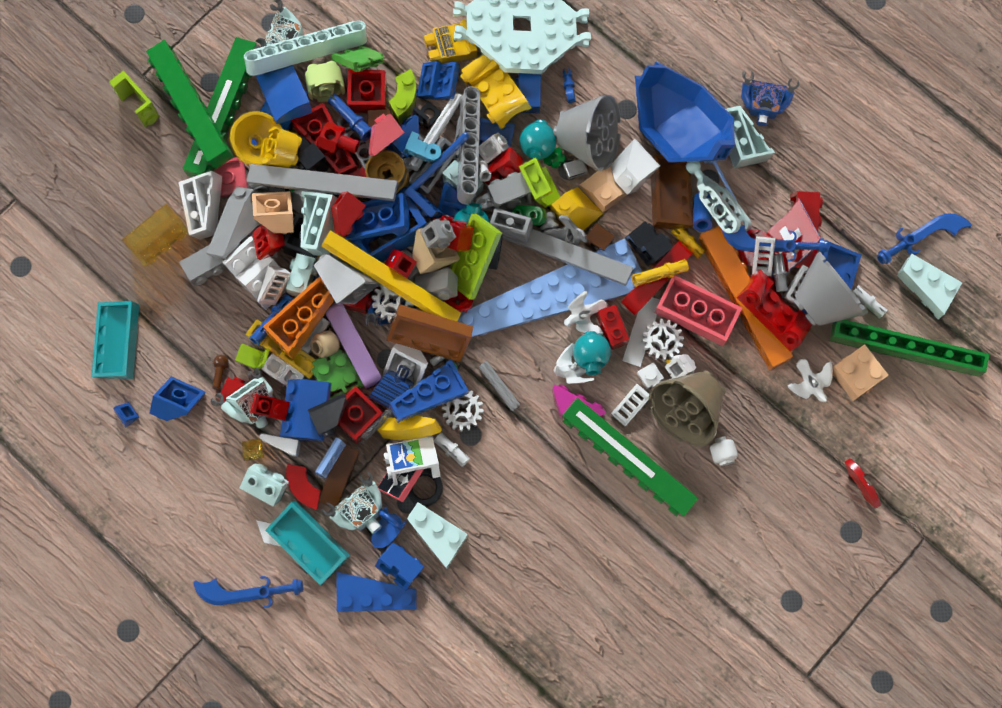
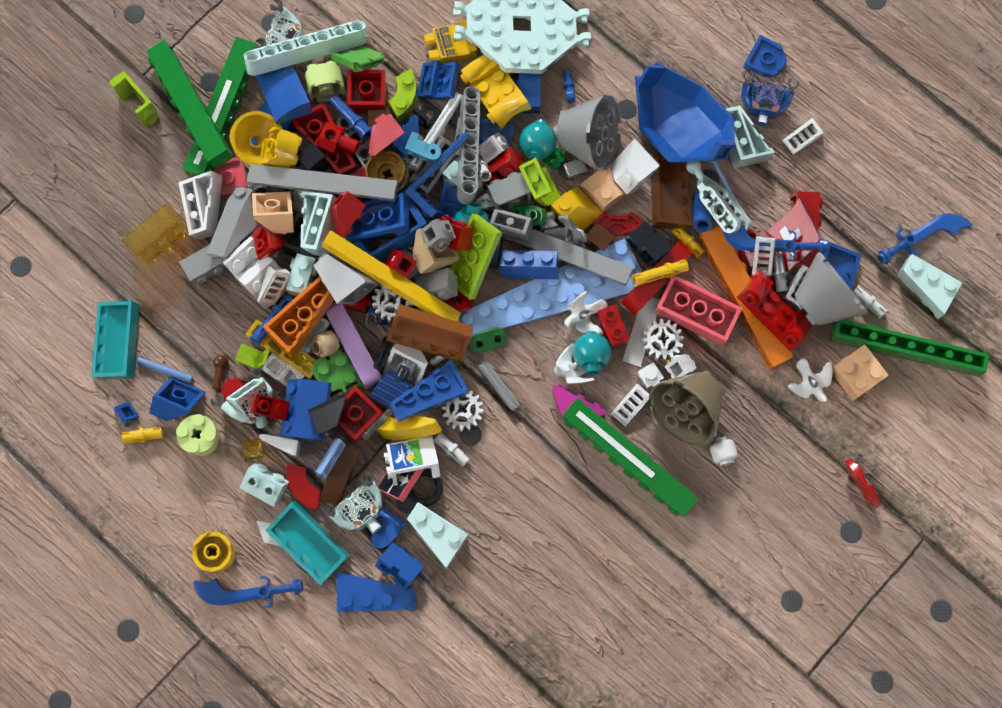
none -> yellow pin [122,426,163,445]
none -> medium blue bar [136,357,193,383]
none -> yellowish green brick [176,414,220,457]
none -> yellow brick [192,532,236,574]
none -> black axle [373,336,394,371]
none -> green plate [469,327,507,353]
none -> blue brick [499,250,560,279]
none -> red tile [591,211,643,236]
none -> blue tile [743,35,787,77]
none -> white slope [782,118,824,155]

